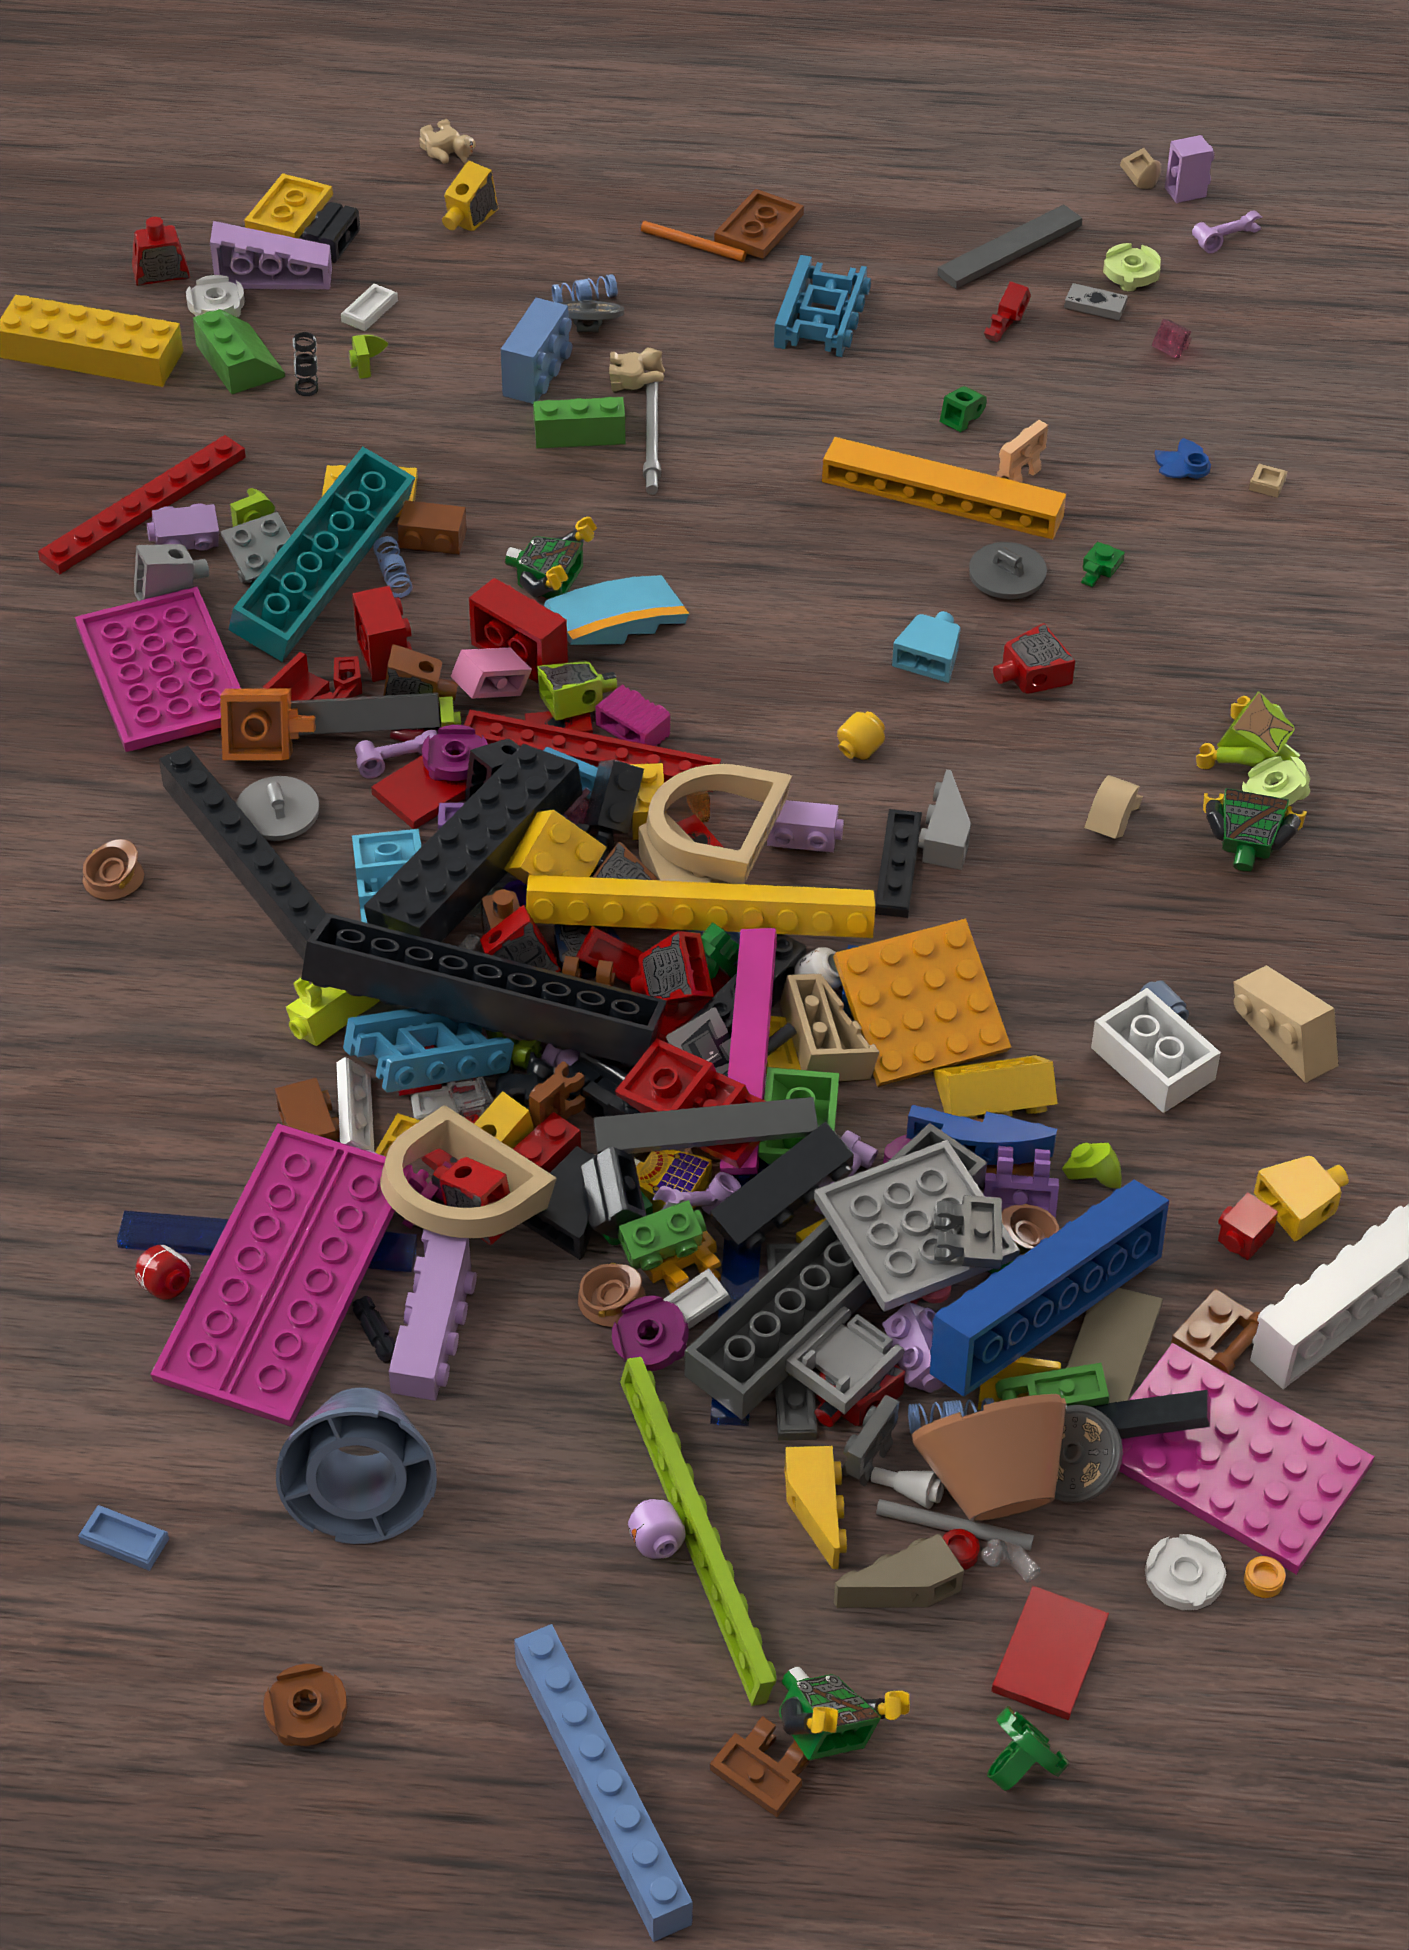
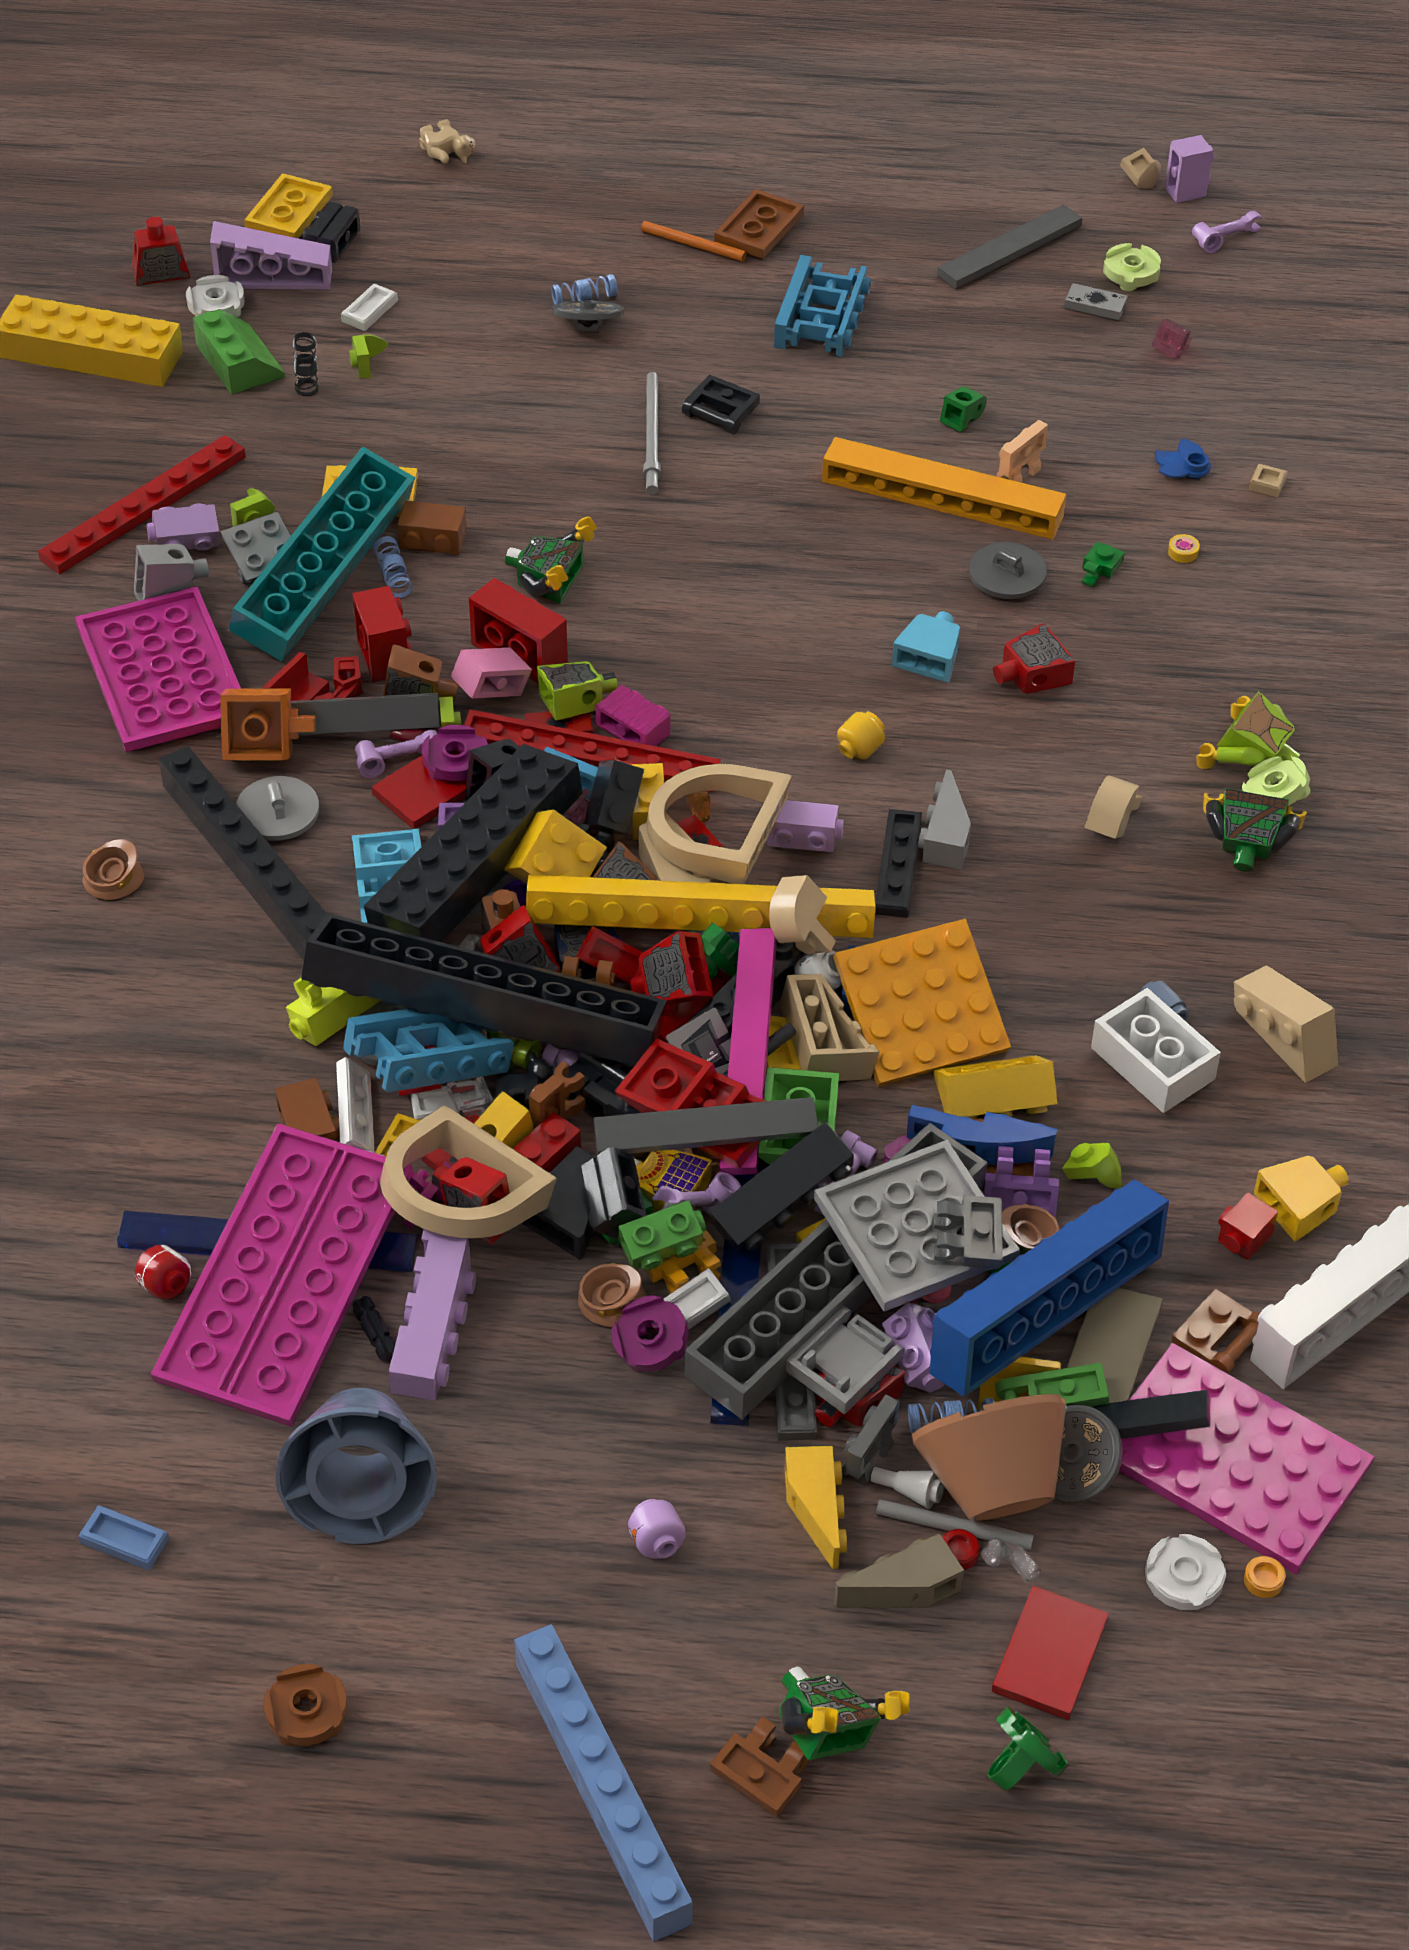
yellow torso [442,161,499,231] -> none
medium blue brick [501,298,572,404] -> none
bright green slope [533,397,626,449] -> none
medium azure slope [544,575,689,645] -> none
tan animal [609,347,665,392] -> none
lime plate [620,1357,776,1706] -> none
red piece [984,281,1031,342] -> none
none -> black plate [682,374,760,434]
none -> tan brick [769,875,836,954]
none -> yellow tile [1168,534,1200,563]

